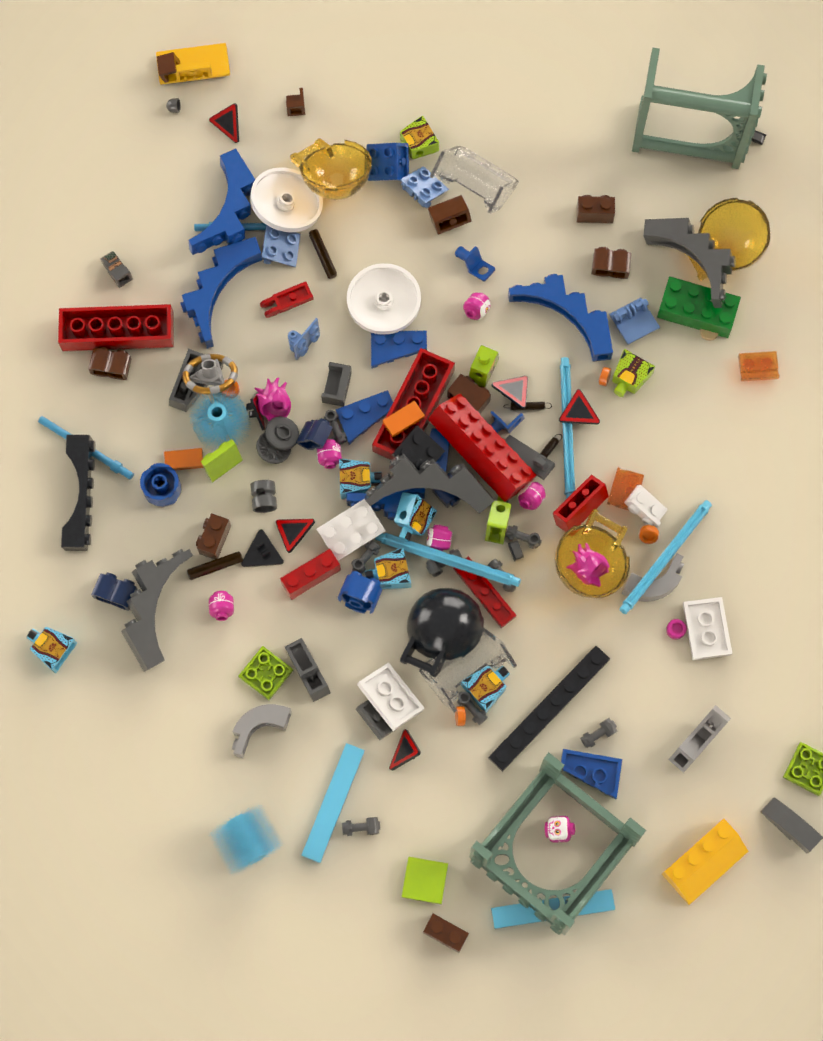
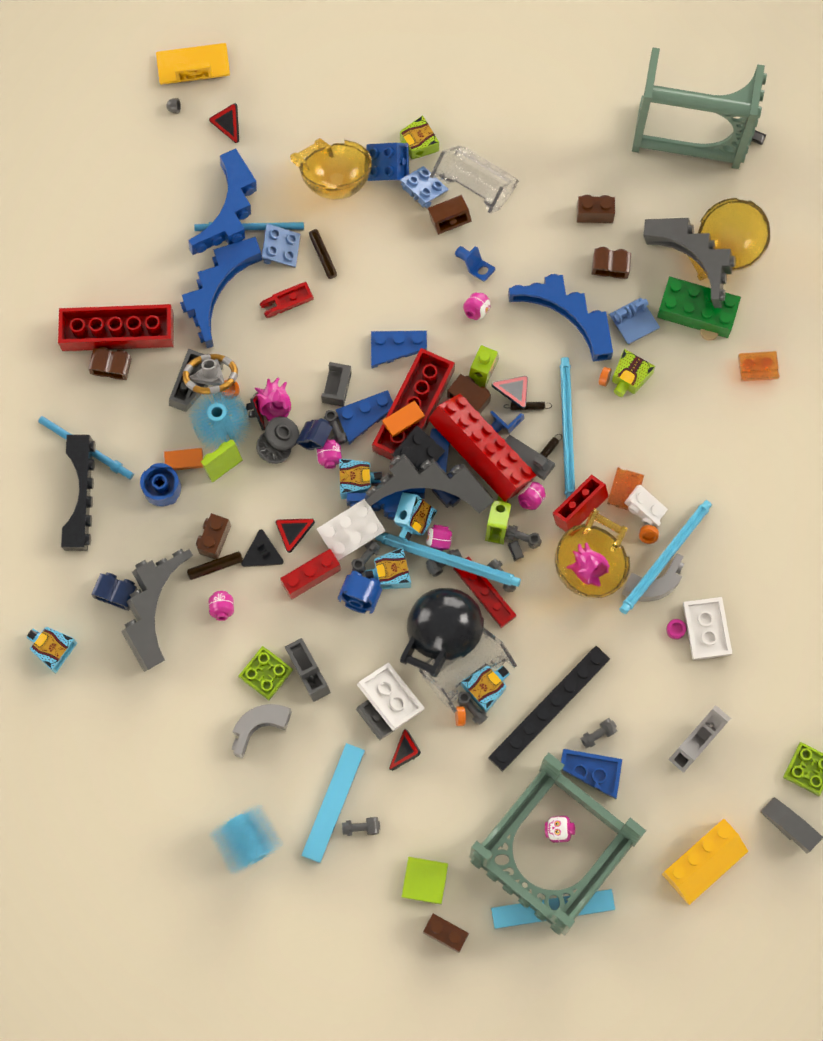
dark grey leg [100,251,133,288] -> none
reddish brown panel [157,52,180,83] -> none
white dish [250,168,323,232] -> none
dark grey wheel [250,480,277,513] -> none
reddish brown panel [286,88,306,116] -> none
medium blue hinge [288,318,320,360] -> none
white dish [347,263,421,335] -> none
piece [559,389,600,425] -> none

